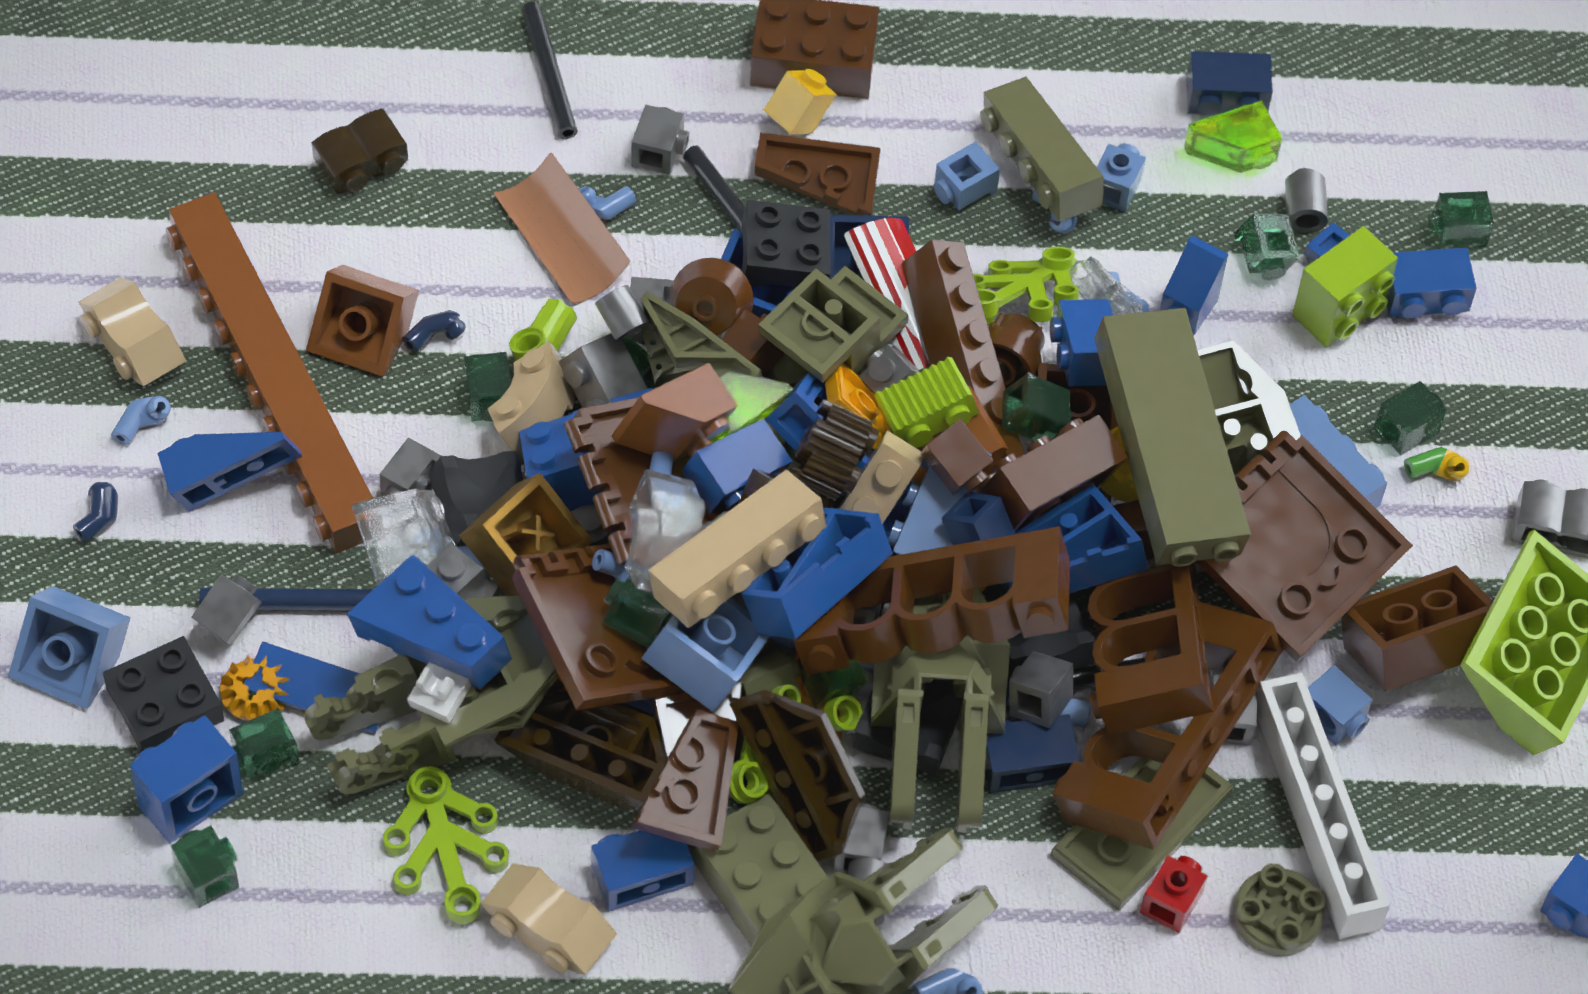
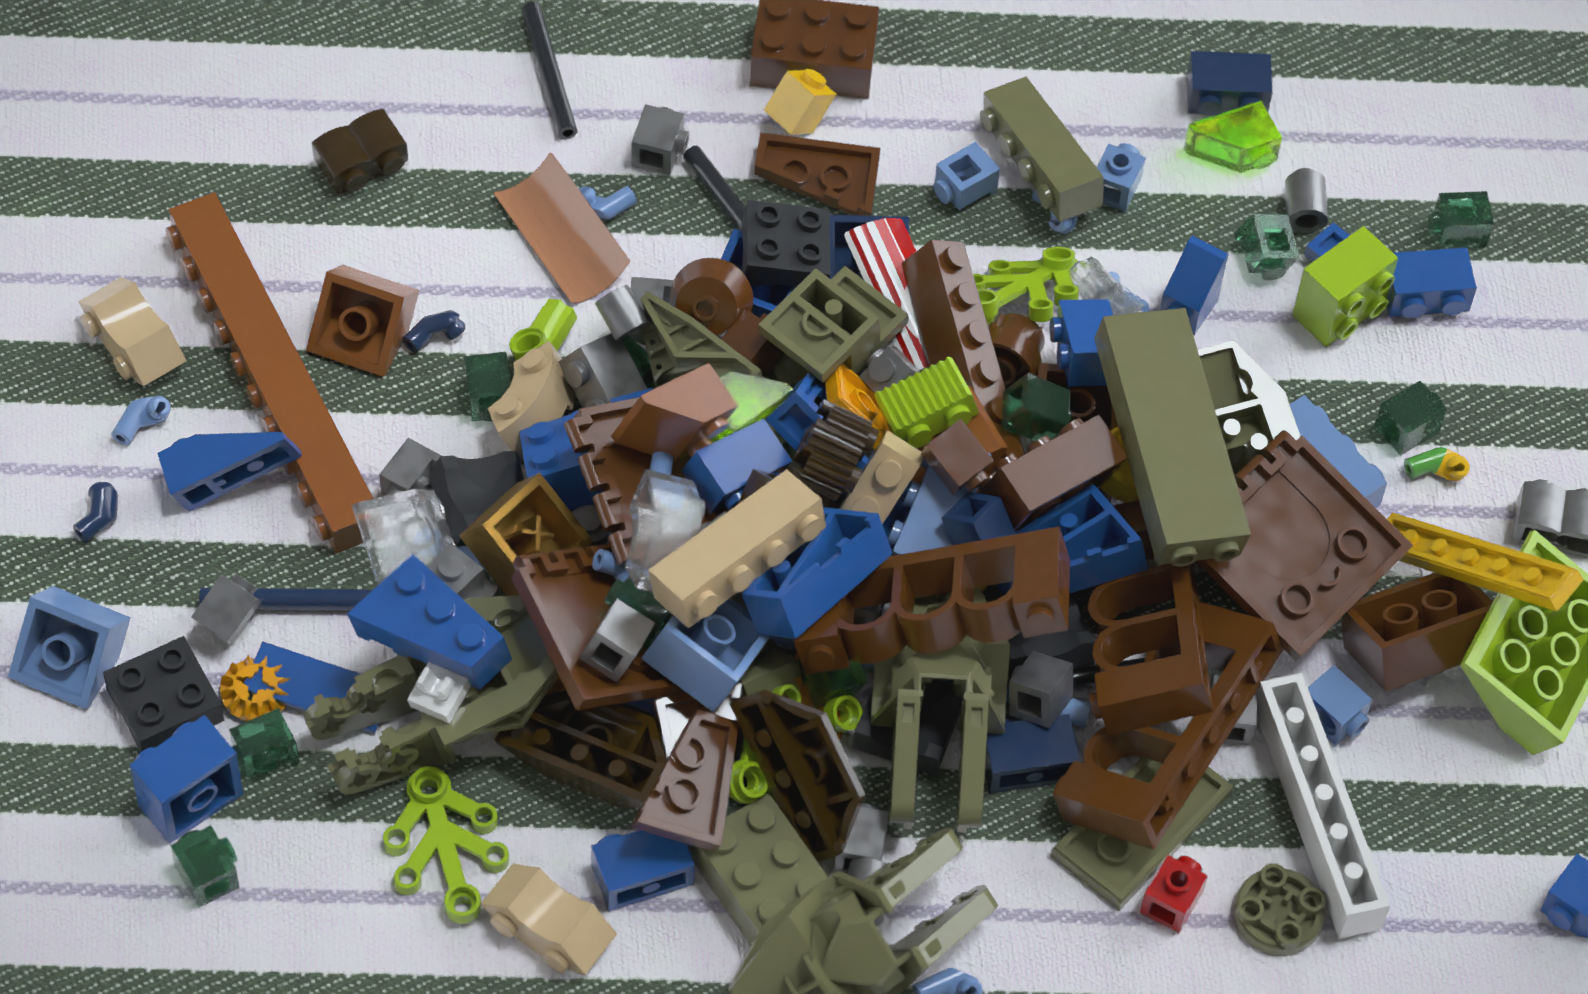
none -> flat silver brick [579,599,655,682]
none -> yellow tile [1387,513,1584,611]

